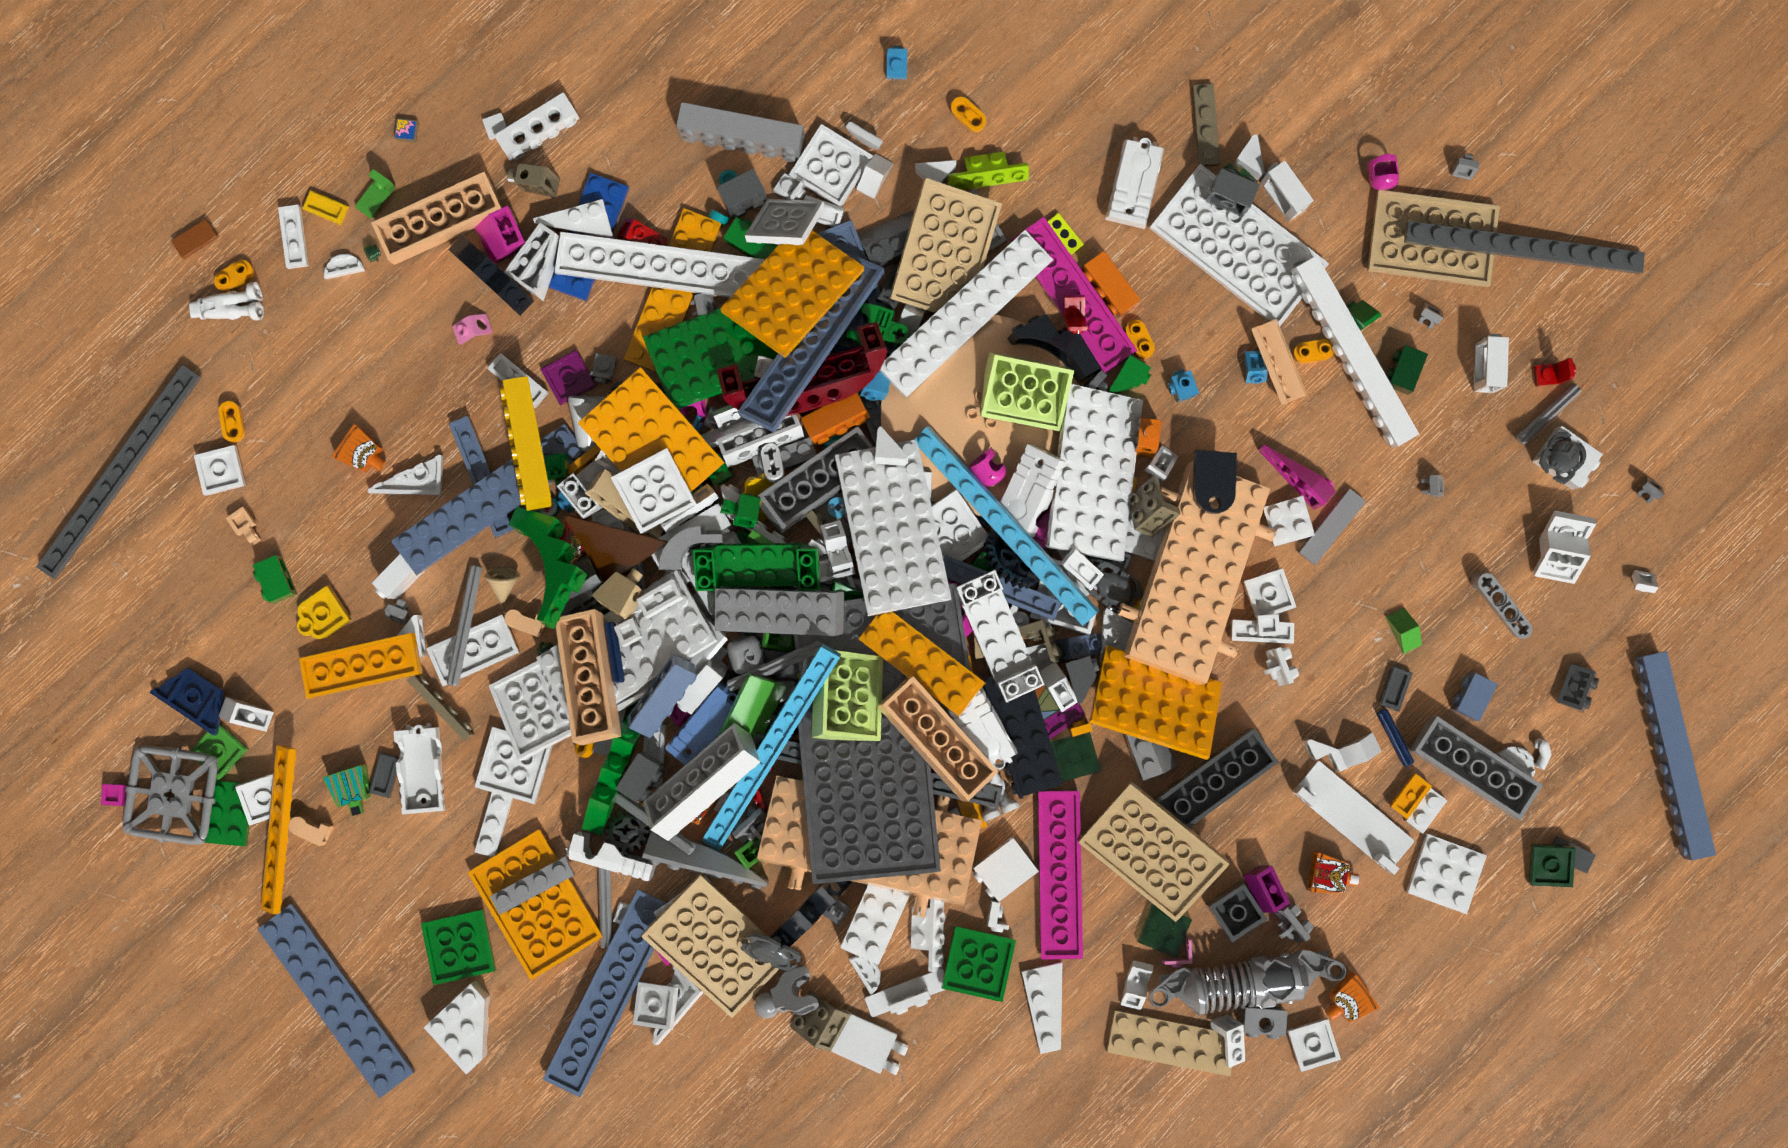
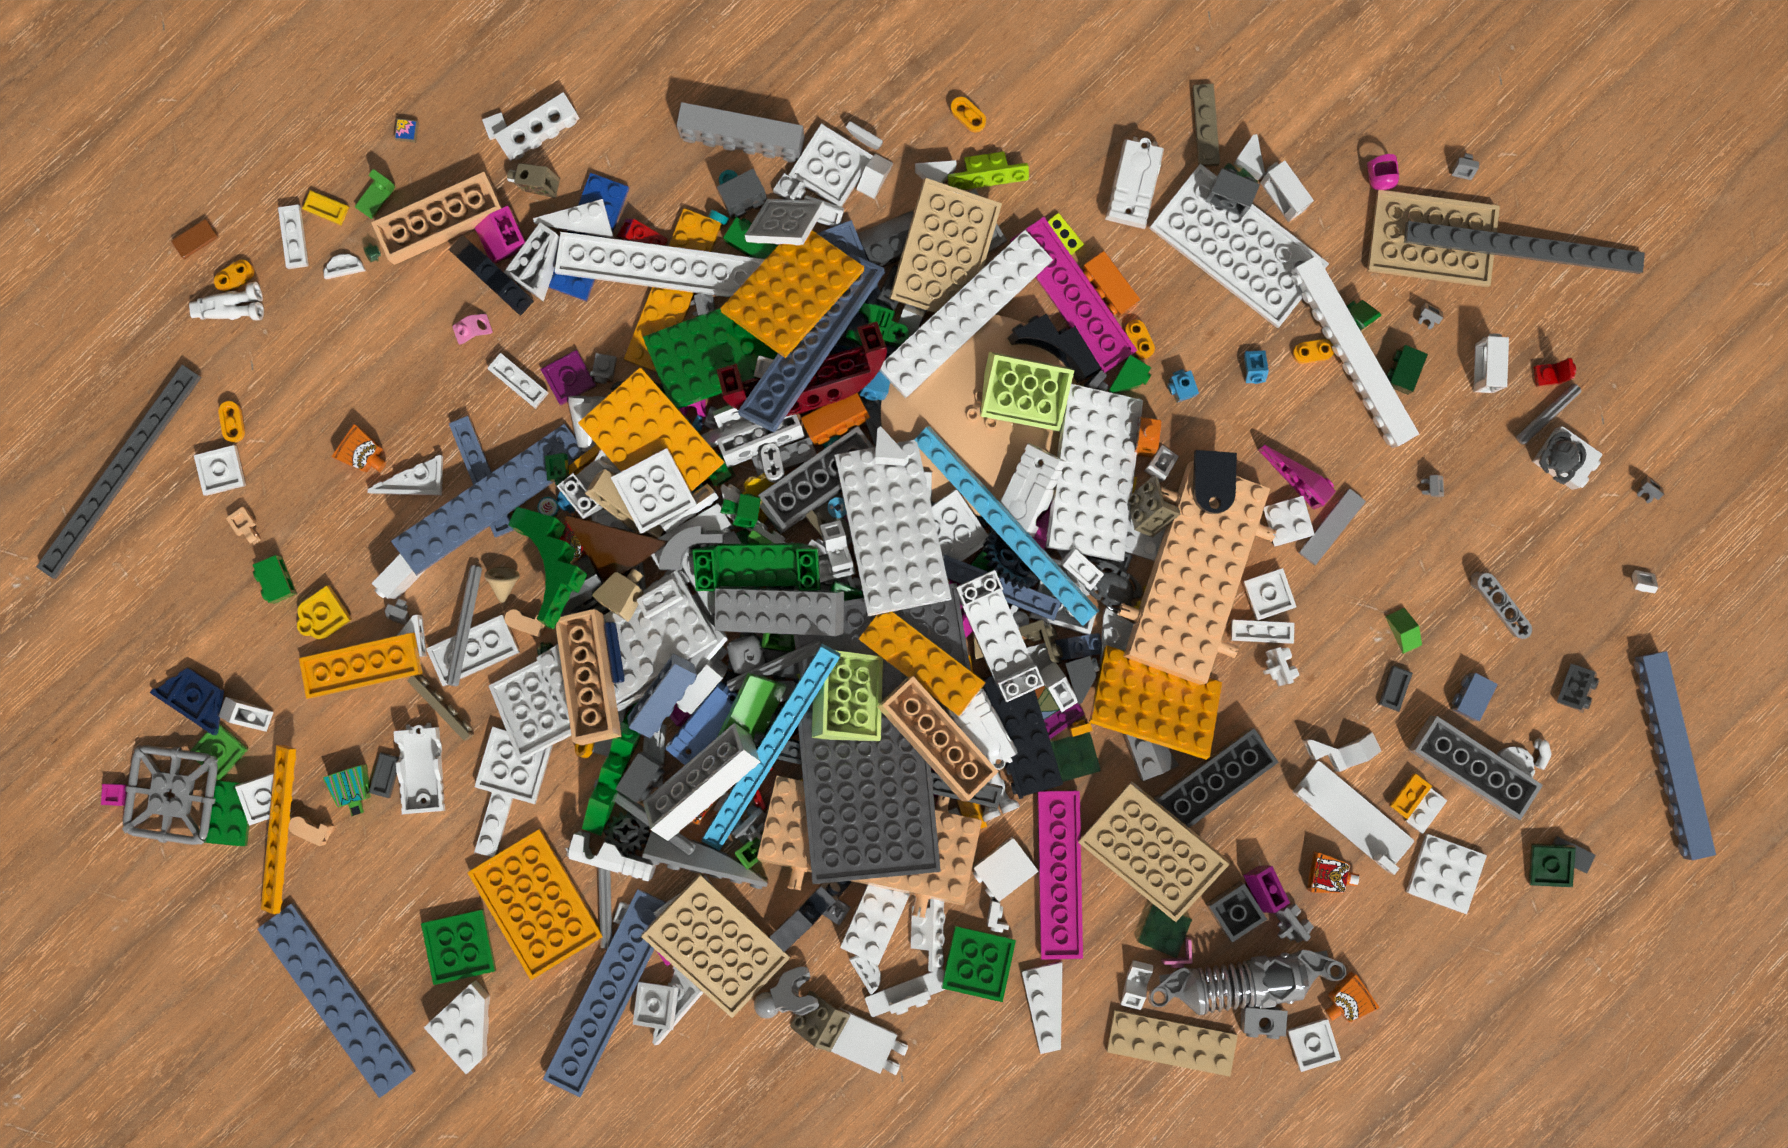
light grey plate [490,856,575,915] -> none
yellow brick [500,376,552,511] -> none
white plate [614,618,643,647] -> none
dark grey shield [742,934,801,971] -> none
dark azure bracket [887,46,907,79] -> none
dark pink helmet [969,447,1006,486] -> none
red bracket [1064,295,1089,334] -> none
white bracket [1211,1014,1245,1068] -> none
light nougat fence [1251,319,1307,405] -> none
white plate [1256,614,1280,636] -> none
dark blue axle [1377,709,1414,767] -> none
white bracket [1533,511,1596,584] -> none

